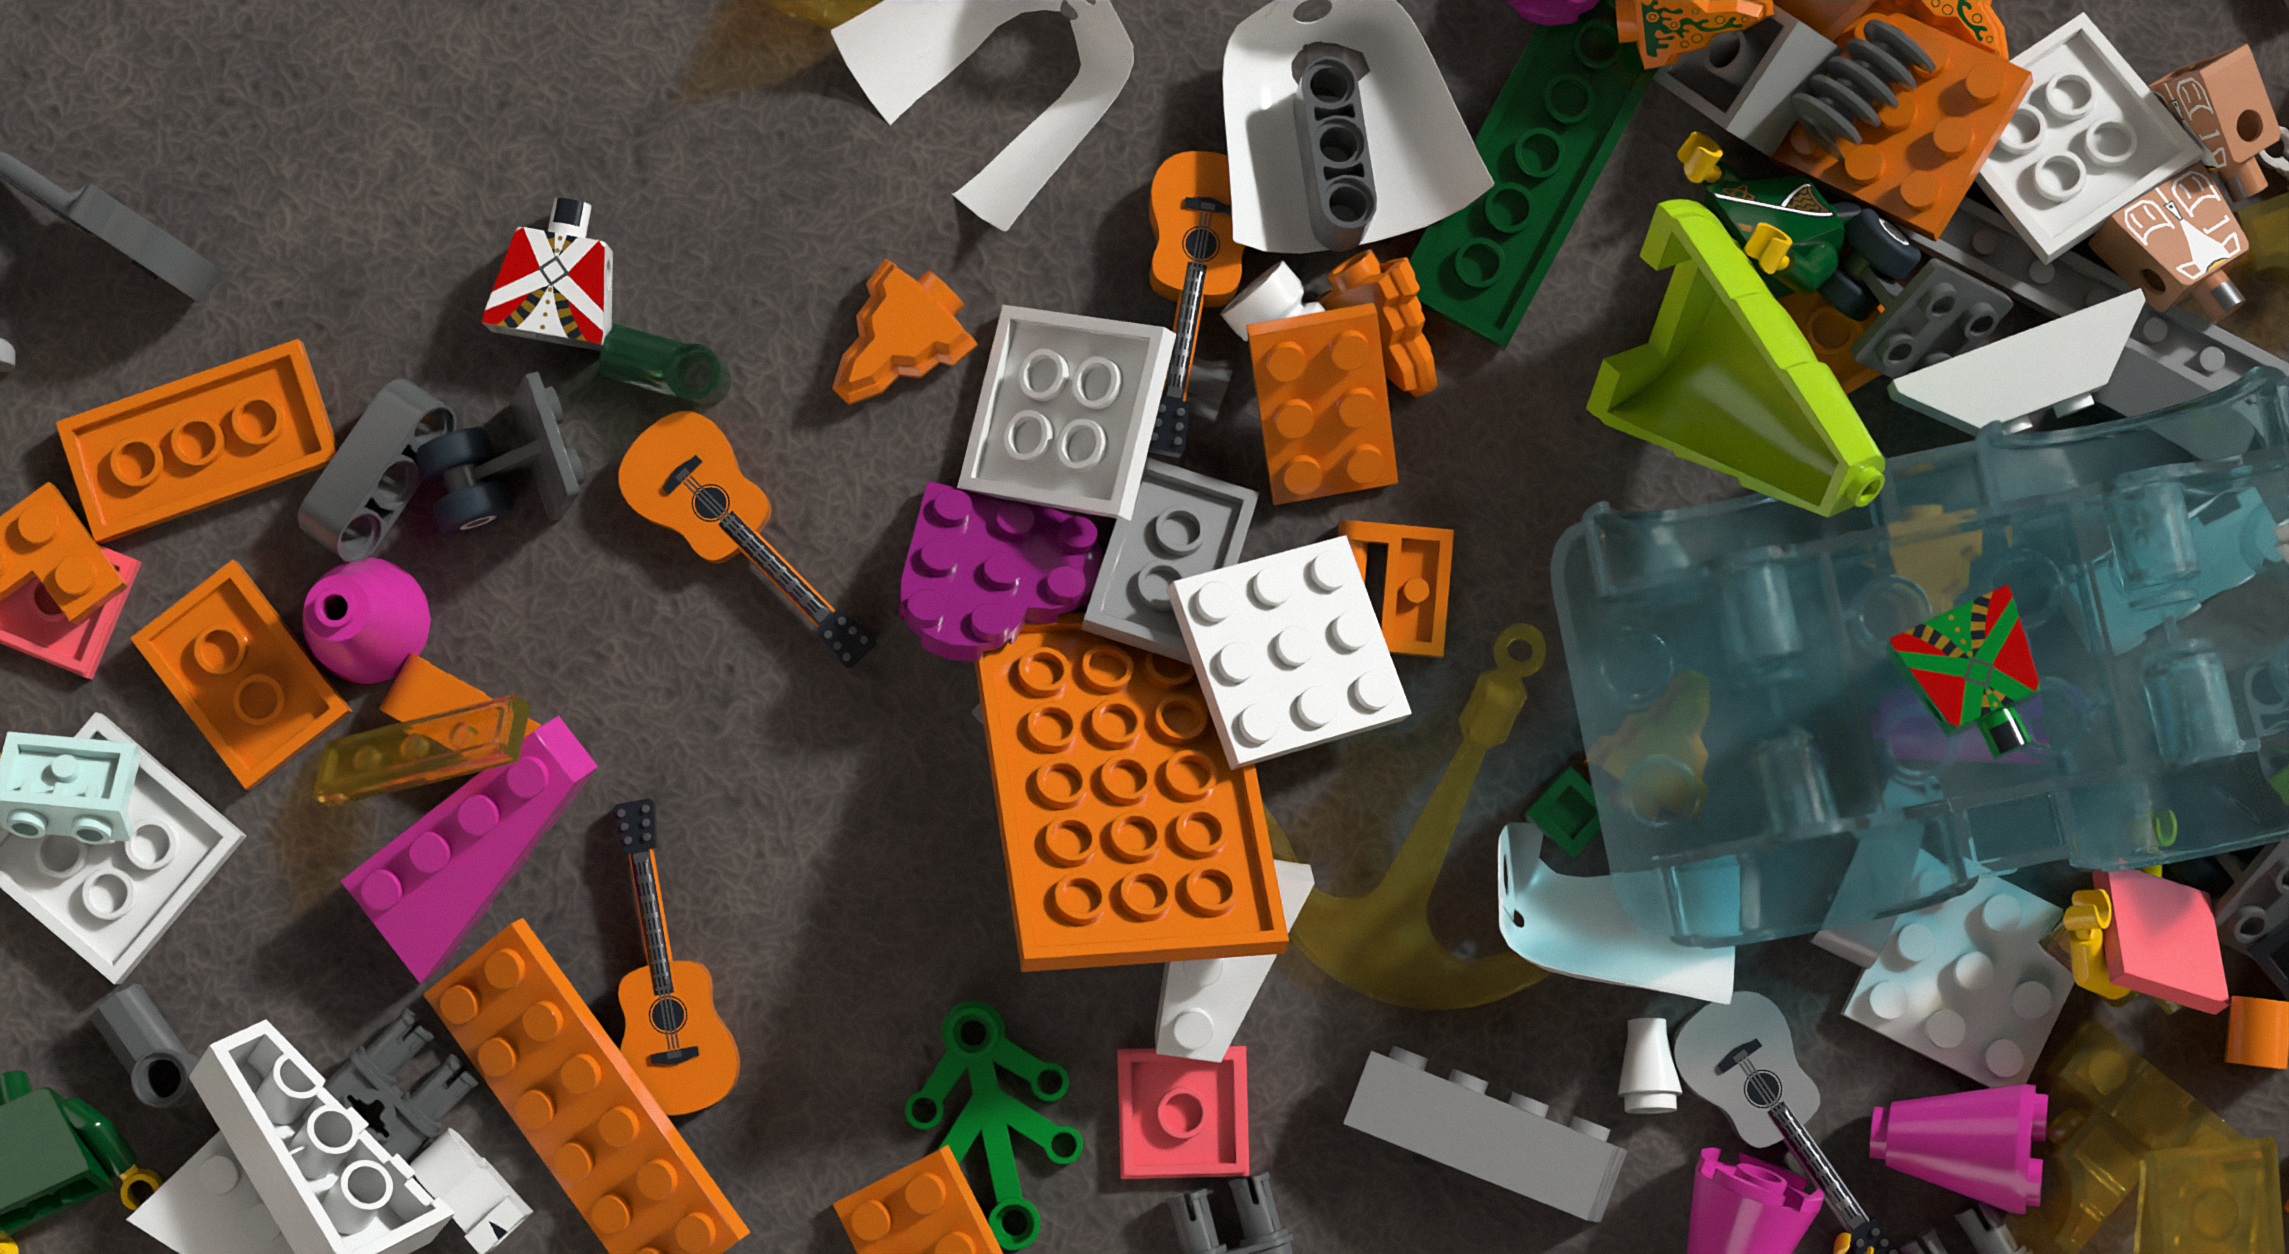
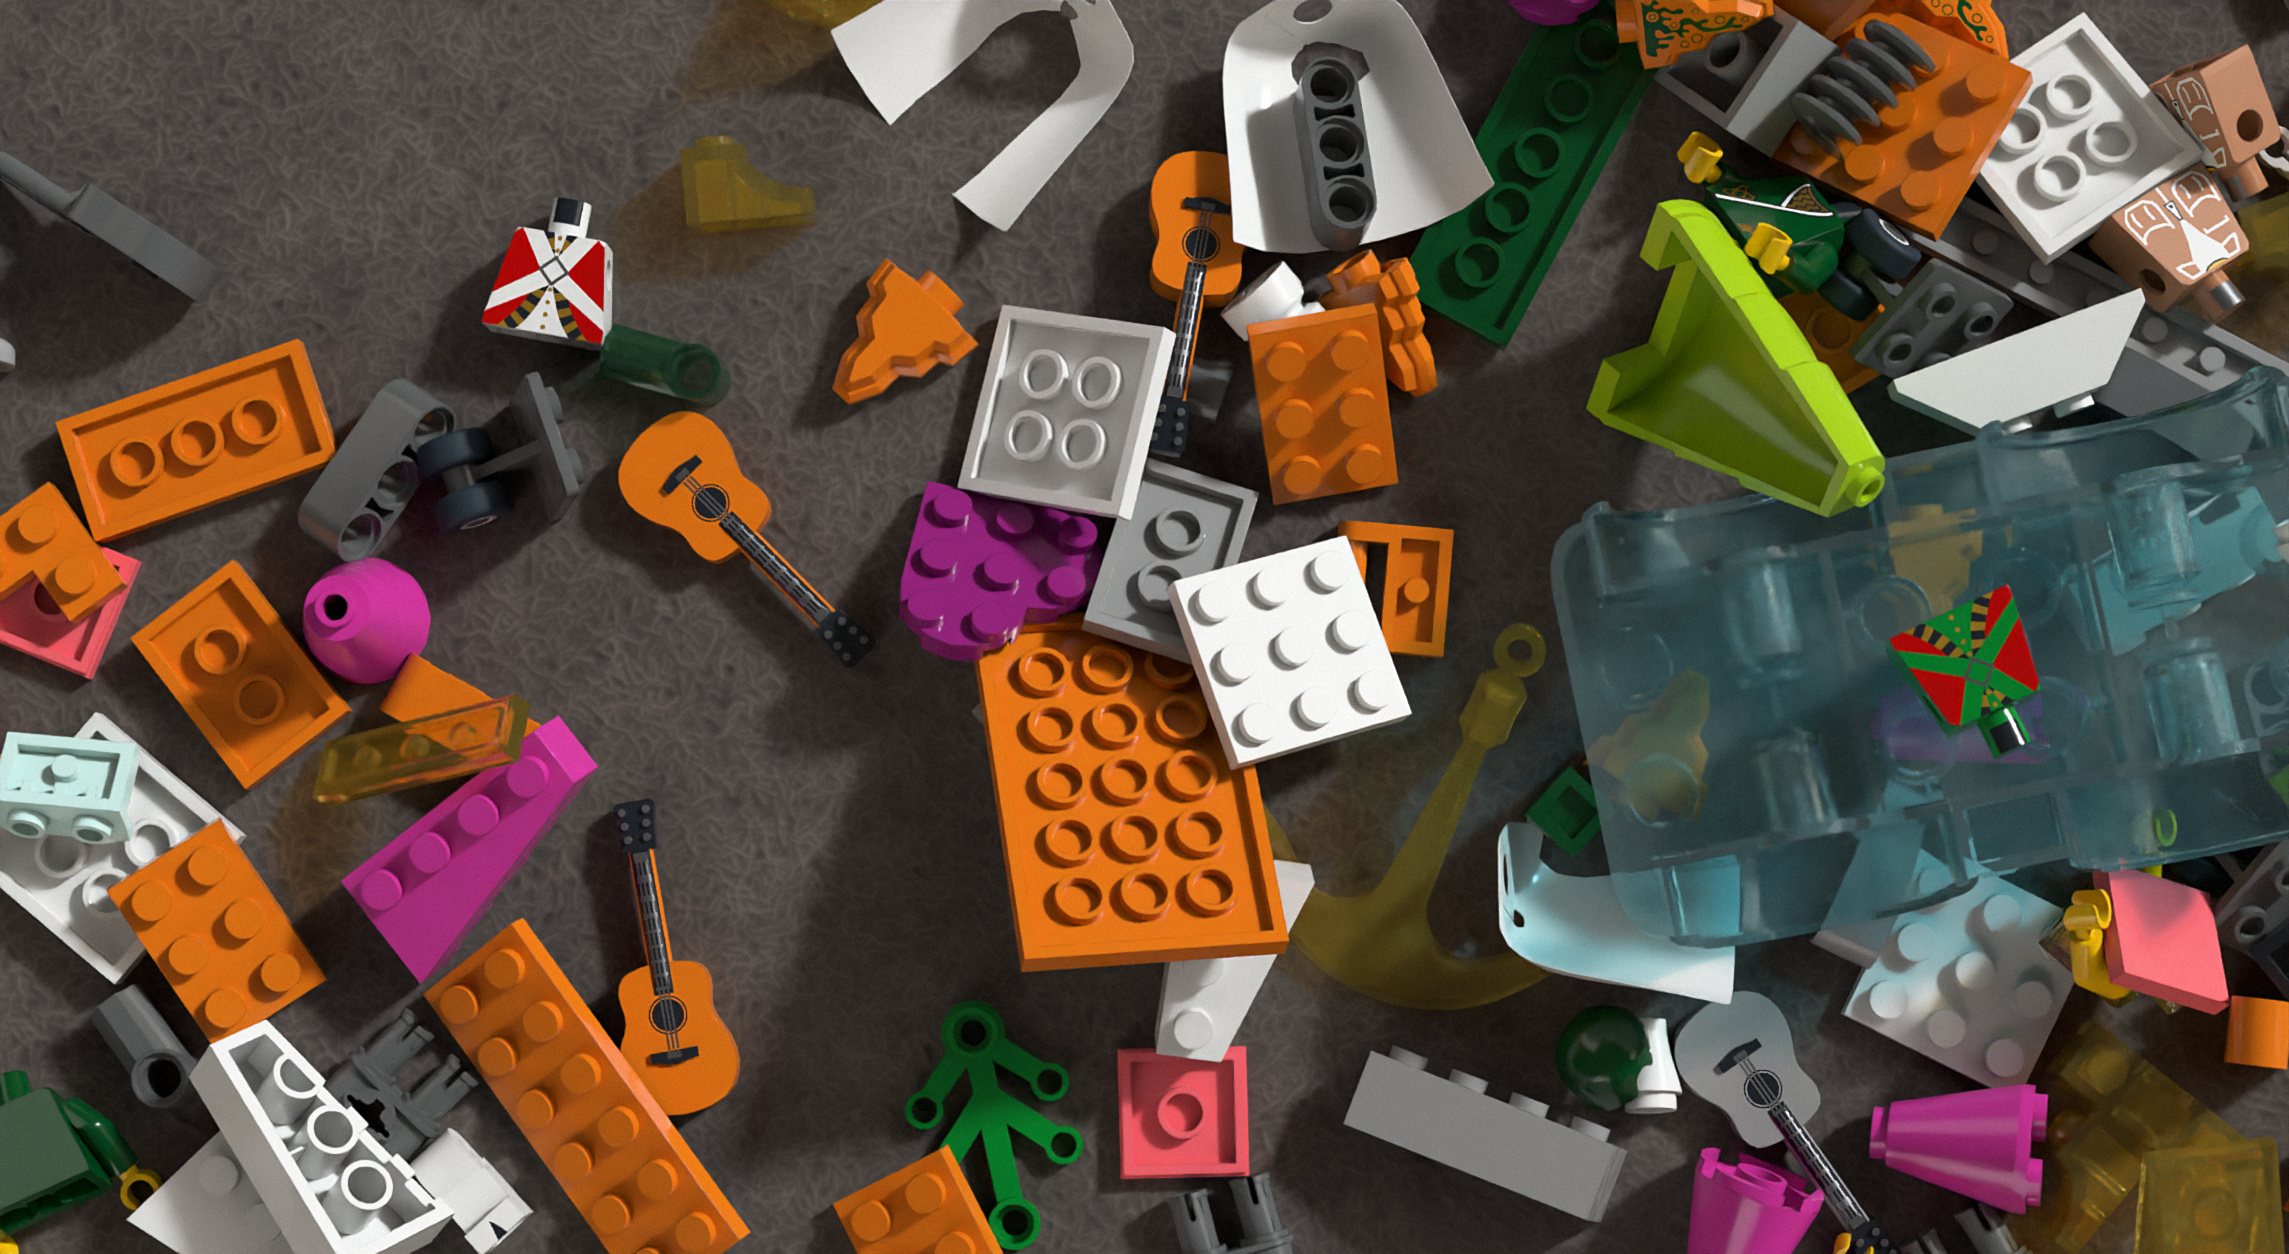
none -> orange plate [107,817,327,1044]
none -> clear yellow arch [680,136,818,235]
none -> dark green hair [1555,1004,1653,1111]

